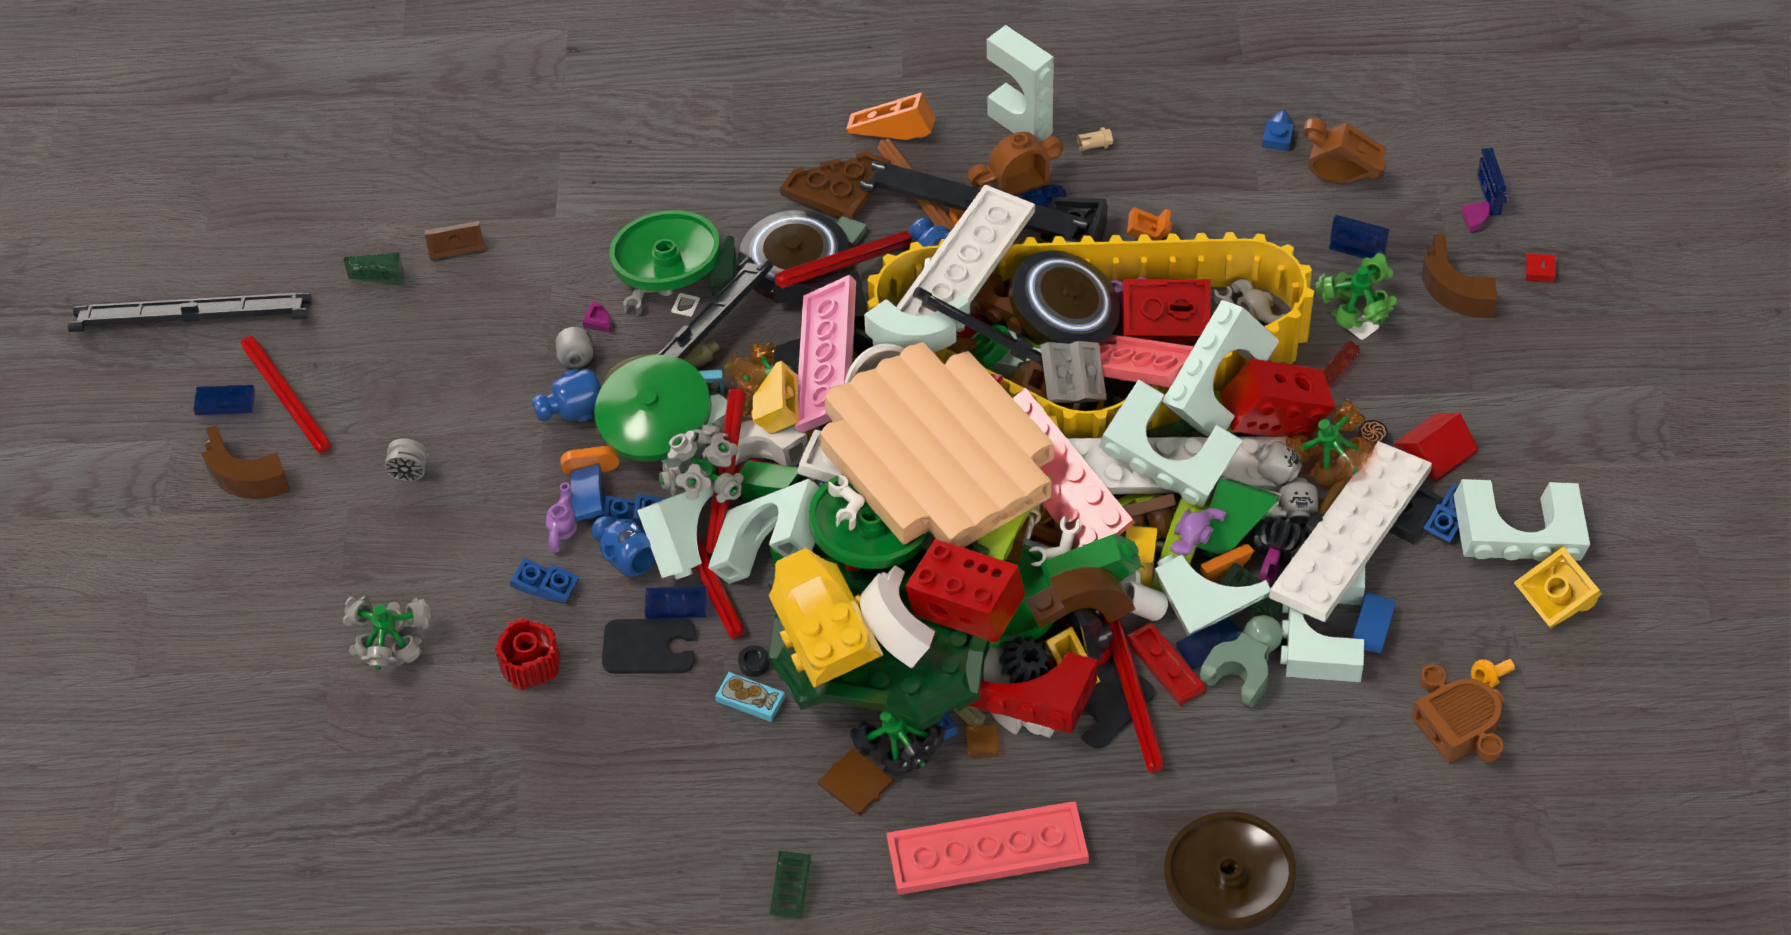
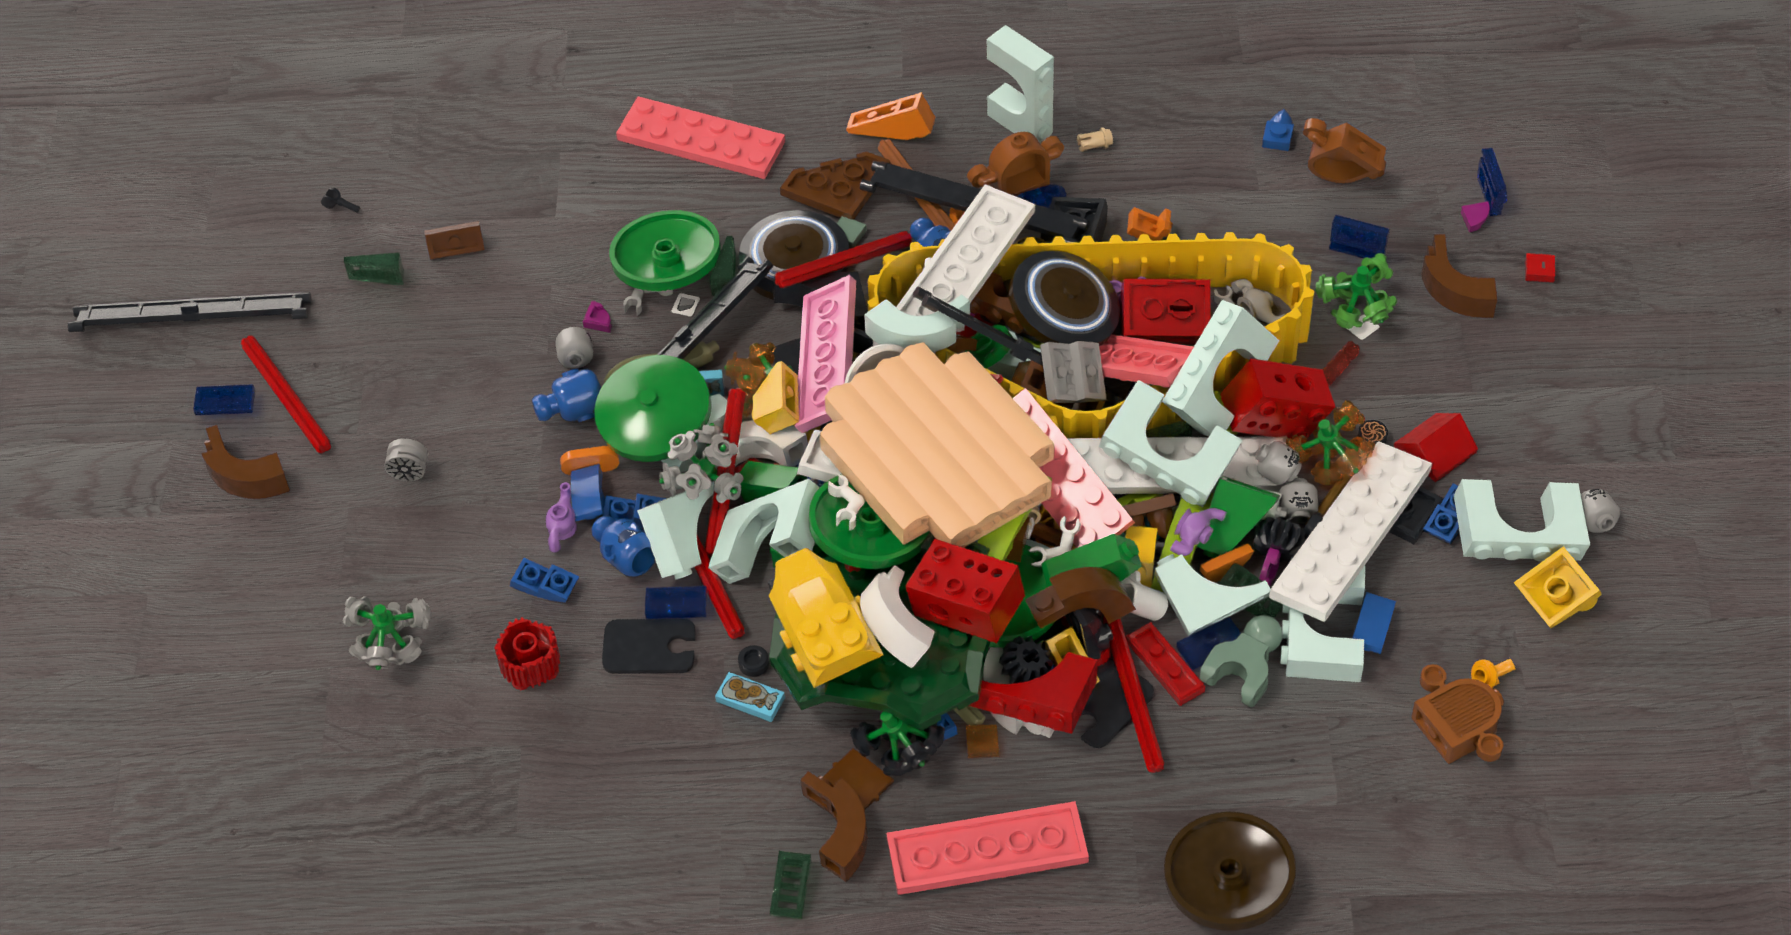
none -> black hand [321,188,360,213]
none -> coral plate [616,96,785,179]
none -> reddish brown arch [800,771,868,883]
none -> light grey head [1581,489,1620,533]

